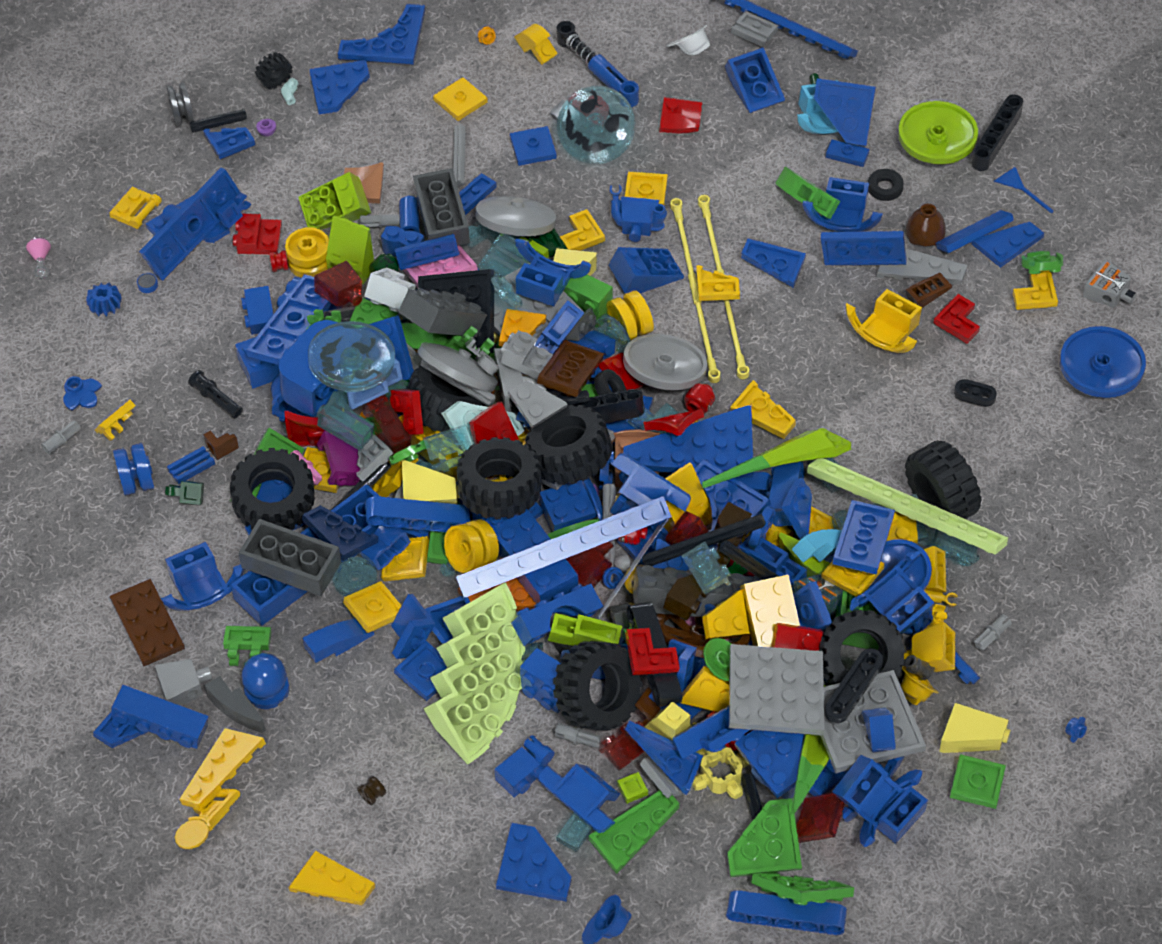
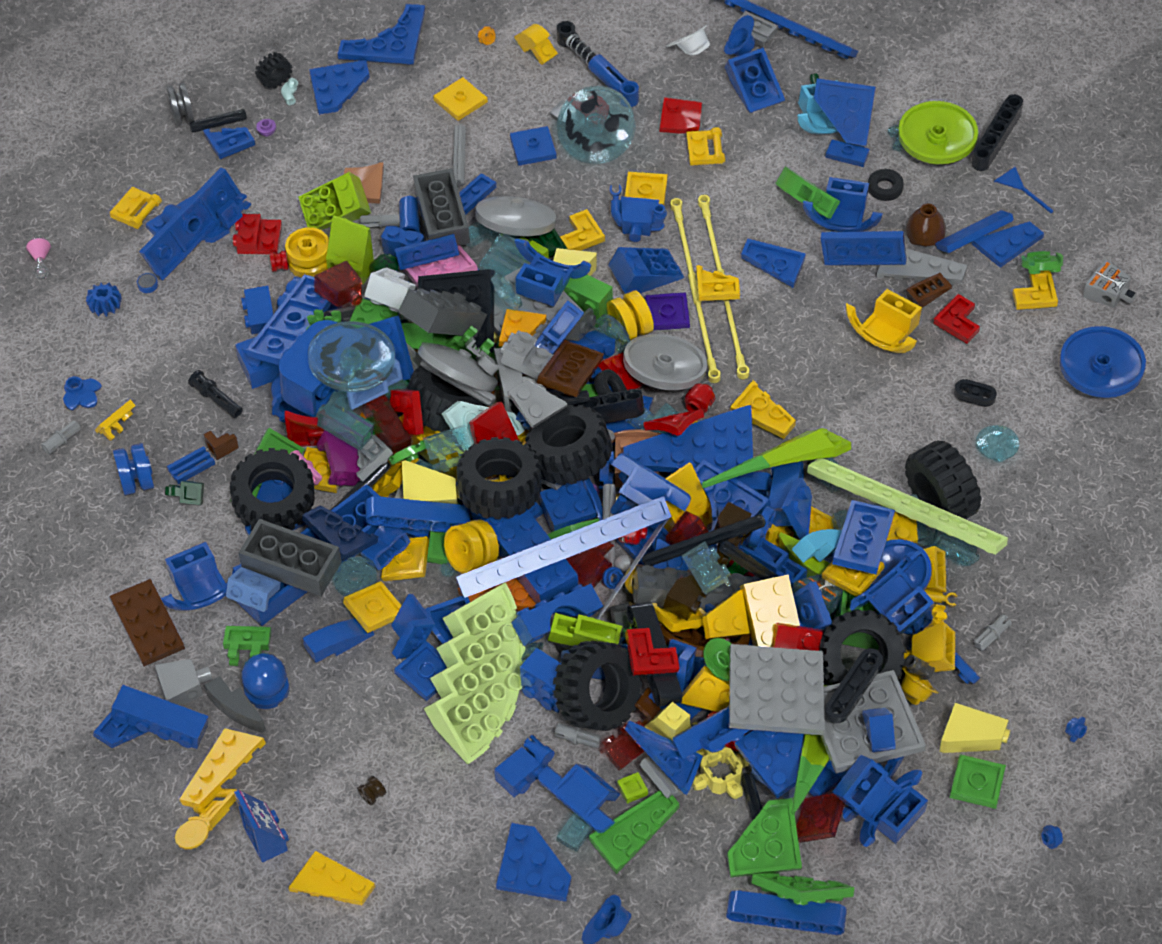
none -> medium blue bracket [226,567,281,612]
none -> blue slope [234,790,289,863]
none -> dark purple tile [645,292,690,331]
none -> yellow wing [652,603,706,632]
none -> yellow plate [686,127,725,165]
none -> blue piece [724,15,755,56]
none -> clear light blue arm [888,125,903,152]
none -> clear light blue dish [976,425,1020,463]
none -> blue plate [1041,825,1063,849]

